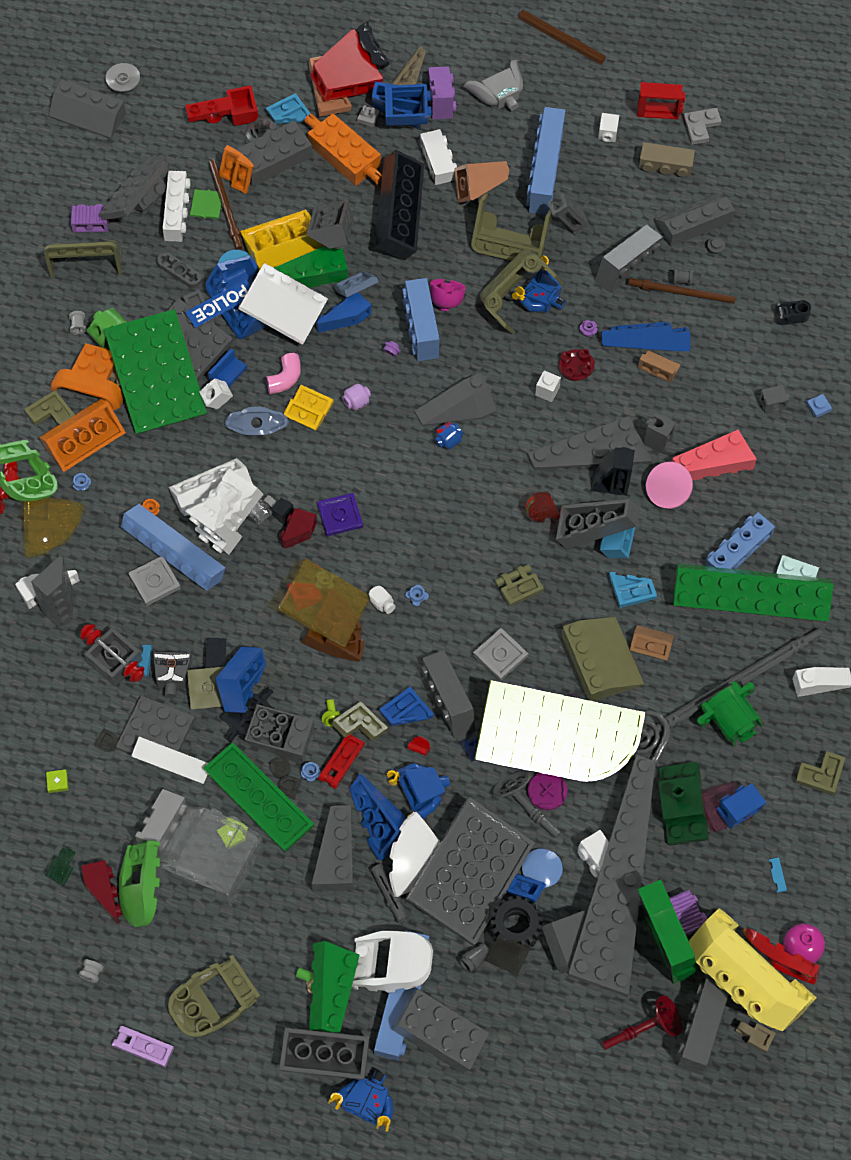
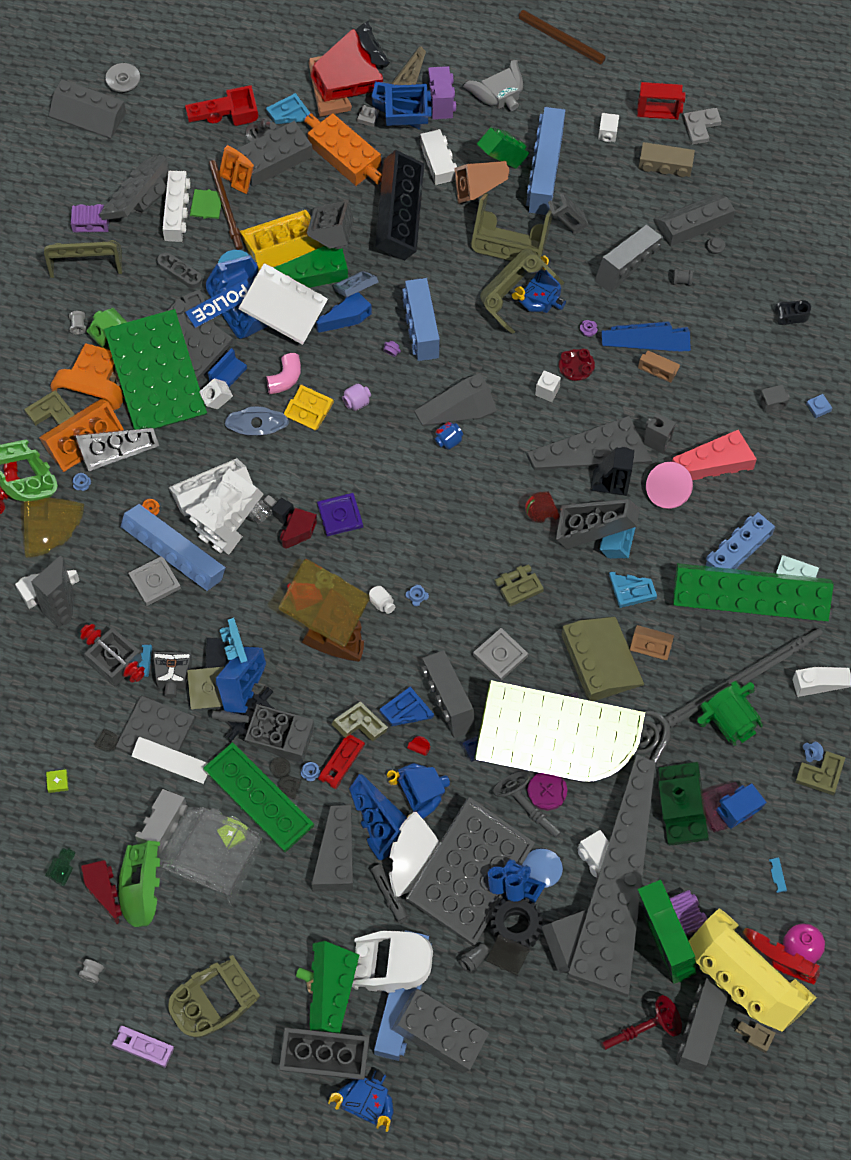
lime plate [322,699,340,727] -> none
dark pink cylinder [429,279,466,311] -> none
reddish brown bar [628,278,736,304] -> none
none -> wedge [74,427,159,471]
none -> dark grey animal [212,710,249,723]
none -> medium azure plate [220,618,247,663]
none -> green wedge [477,127,530,169]
none -> blue piece [488,859,531,902]
none -> medium blue plate [803,741,823,762]

